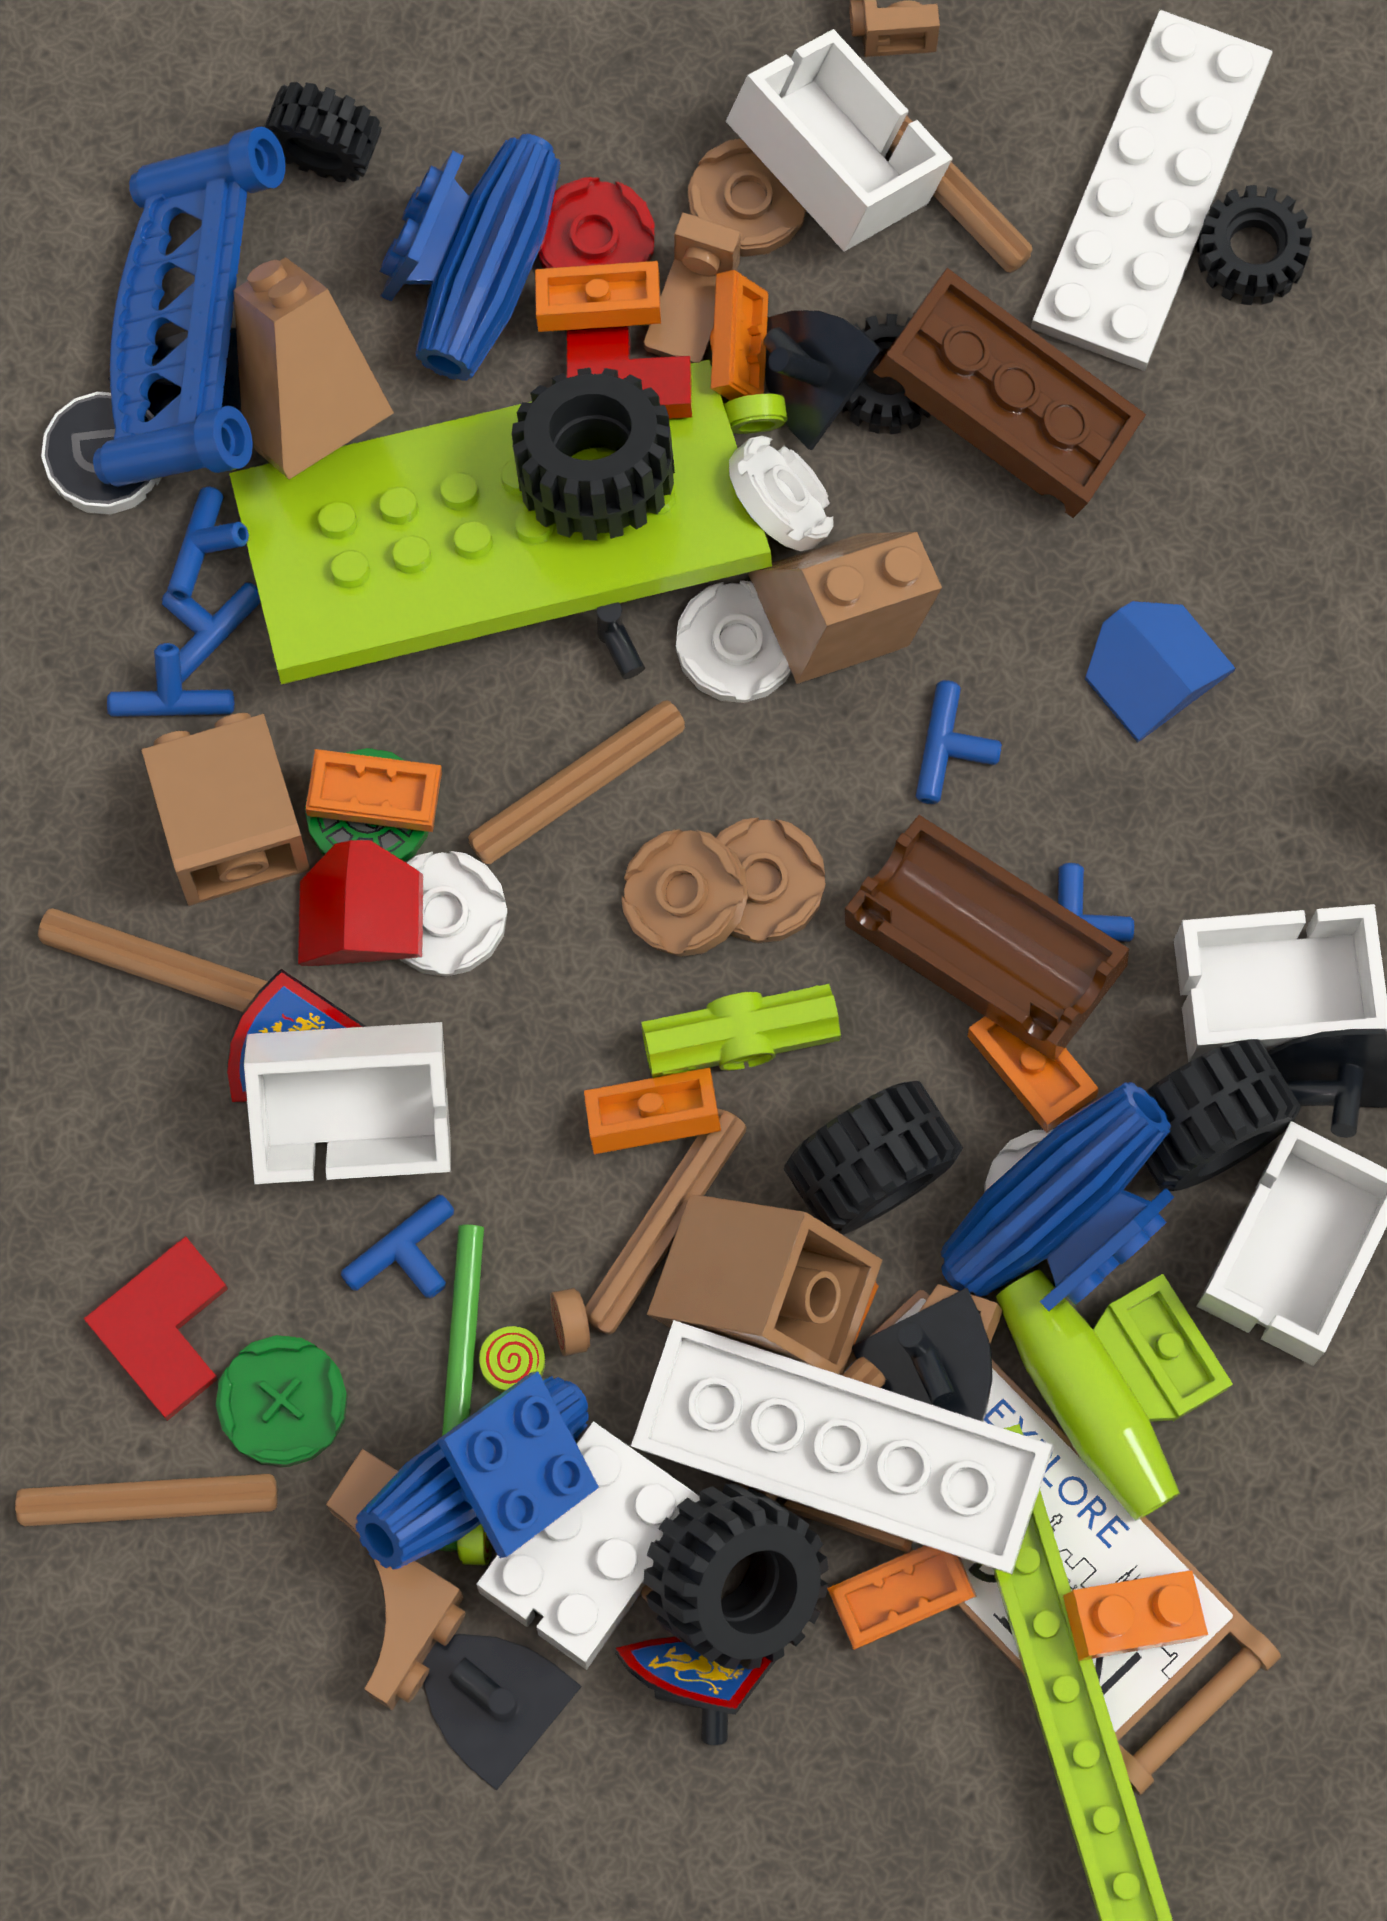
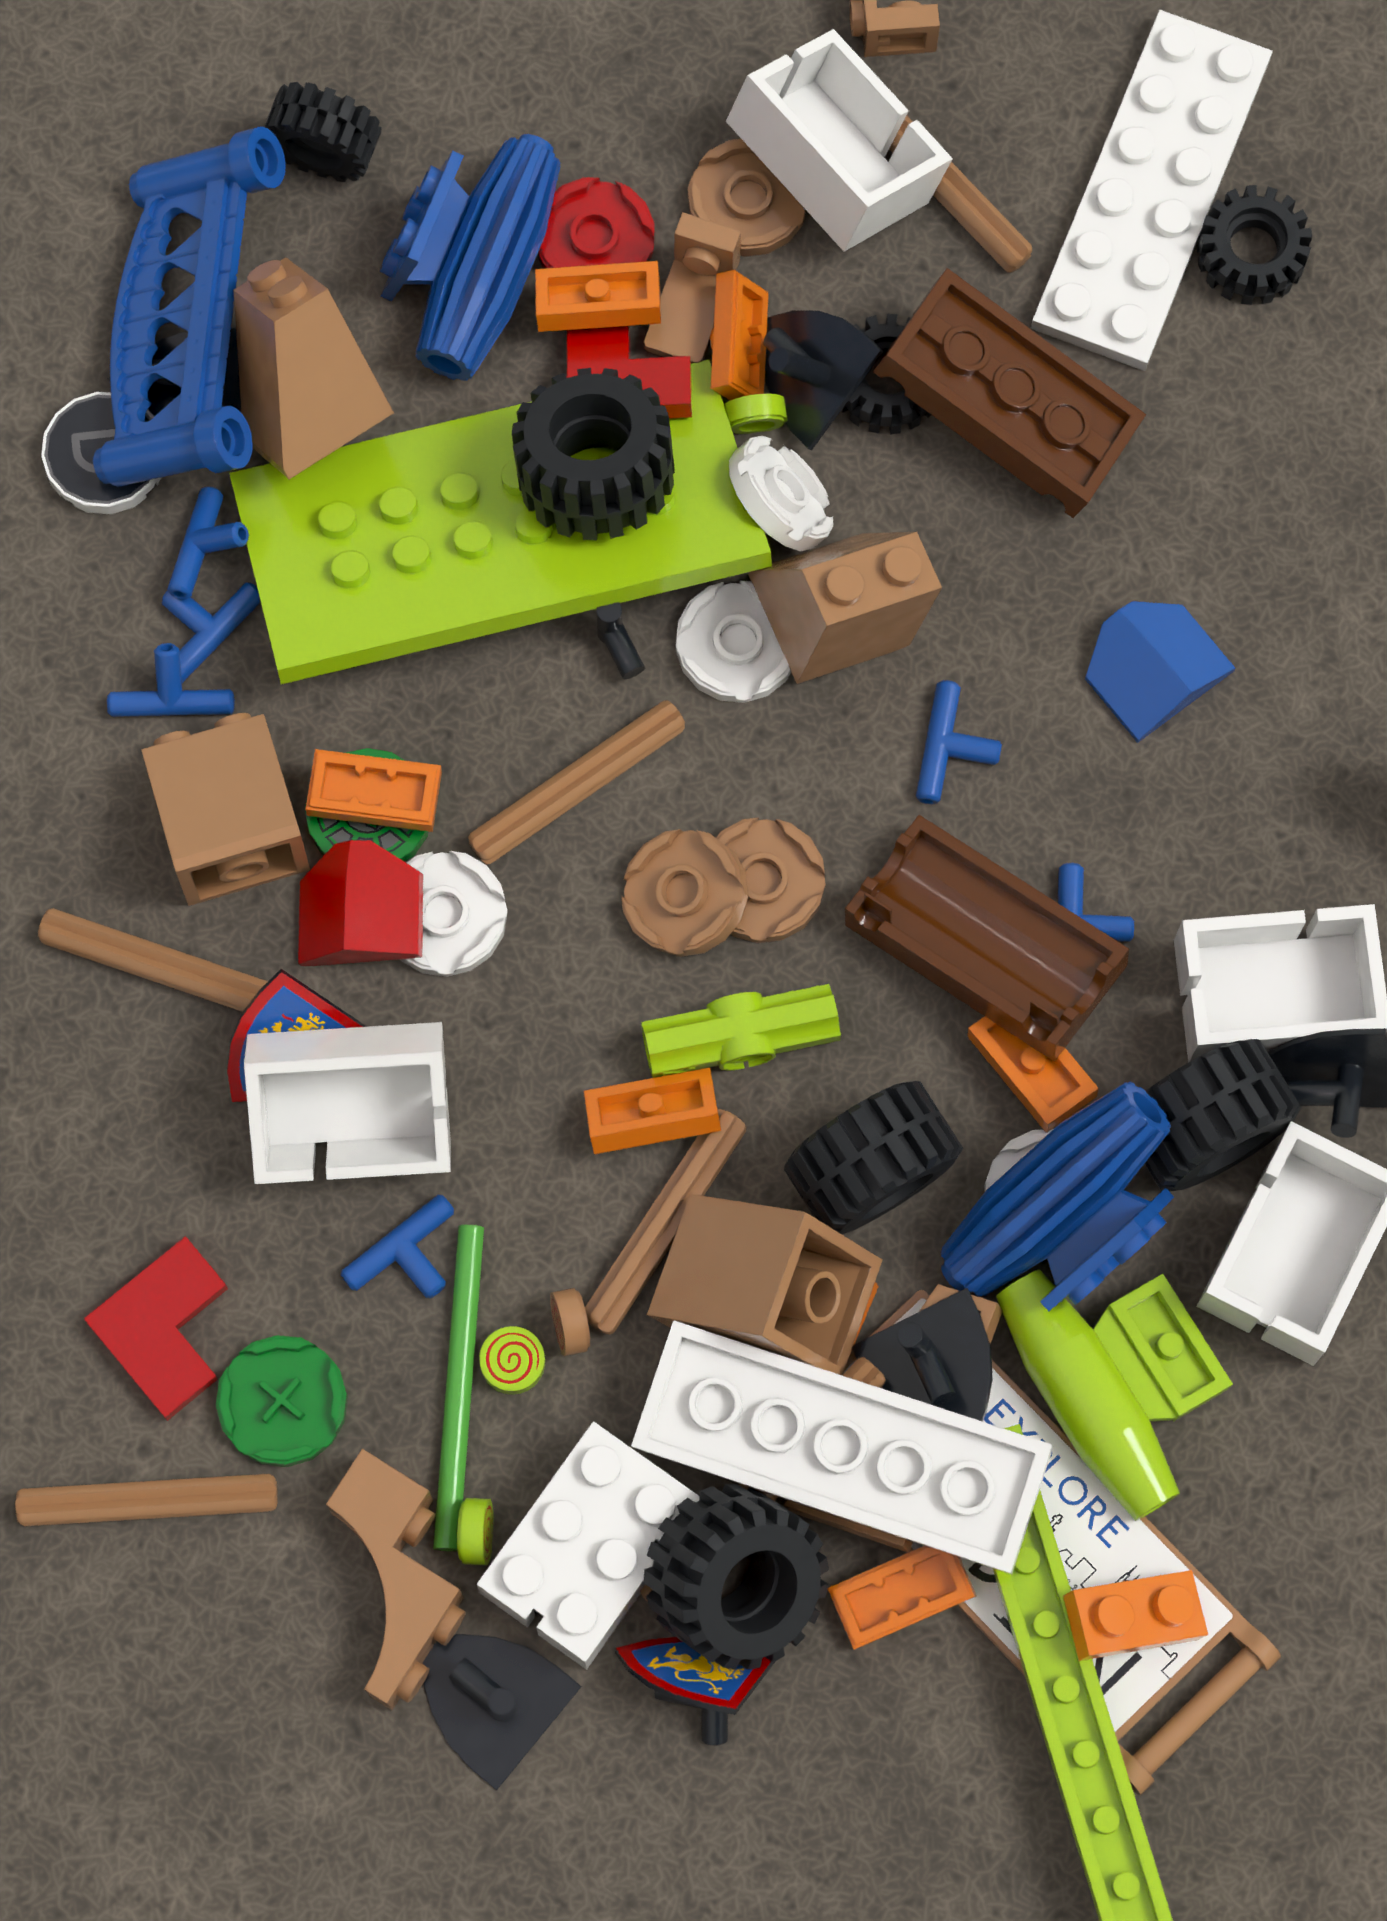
blue plate [355,1371,599,1570] -> none

